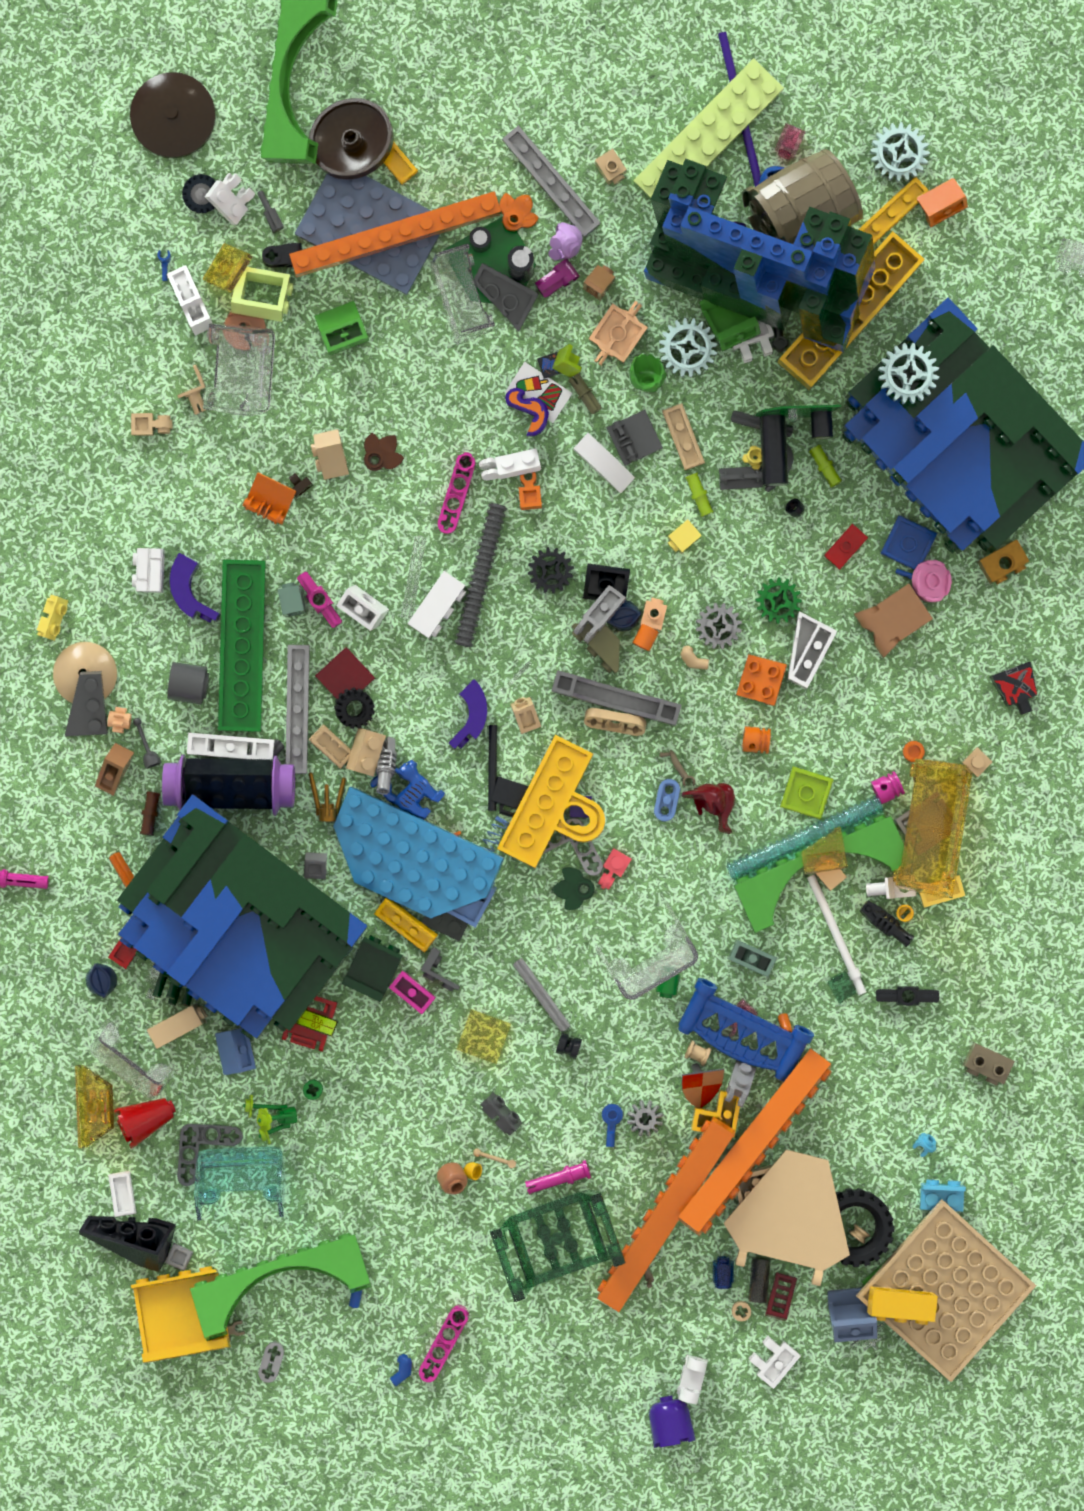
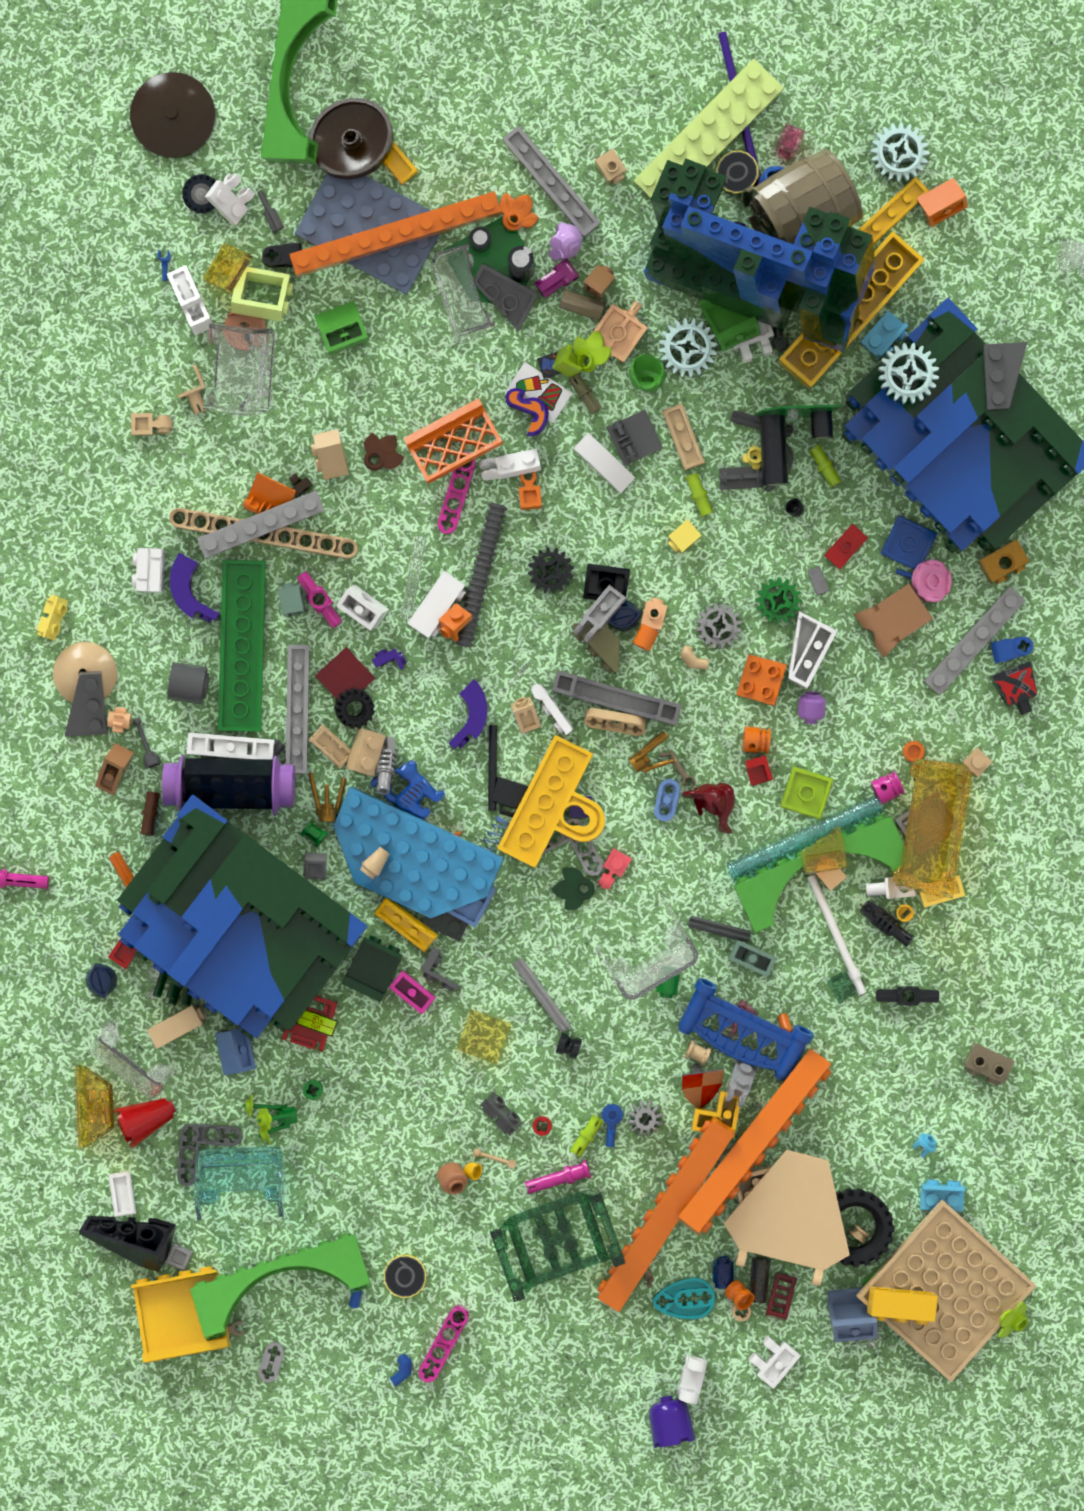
none -> tan beam [169,508,358,559]
none -> light grey plate [197,490,325,559]
none -> green bush [300,820,328,847]
none -> tan cone [360,847,390,880]
none -> dark purple bracket [372,649,407,671]
none -> black tile [384,1255,426,1298]
none -> orange fence [403,398,503,484]
none -> orange bracket [438,603,472,642]
none -> white hinge [531,684,574,735]
none -> red bush [533,1116,552,1136]
none -> dark tan axle [559,290,605,321]
none -> lime pin [569,1115,604,1158]
none -> lime plate [573,331,611,372]
none -> pearl gold plant [629,731,675,773]
none -> teal piece [653,1277,715,1319]
none -> dark grey axle [688,916,751,942]
none -> black tile [716,151,759,194]
none -> orange wheel [725,1280,755,1310]
none -> red panel [744,755,773,786]
none -> medium lavender head [797,691,826,724]
none -> flat silver piece [807,566,830,596]
none -> medium azure bracket [860,310,909,360]
none -> light grey plate [923,587,1026,696]
none -> dark grey wing [983,342,1027,411]
none -> blue piece [990,636,1033,664]
none -> lime plate [998,1302,1029,1338]

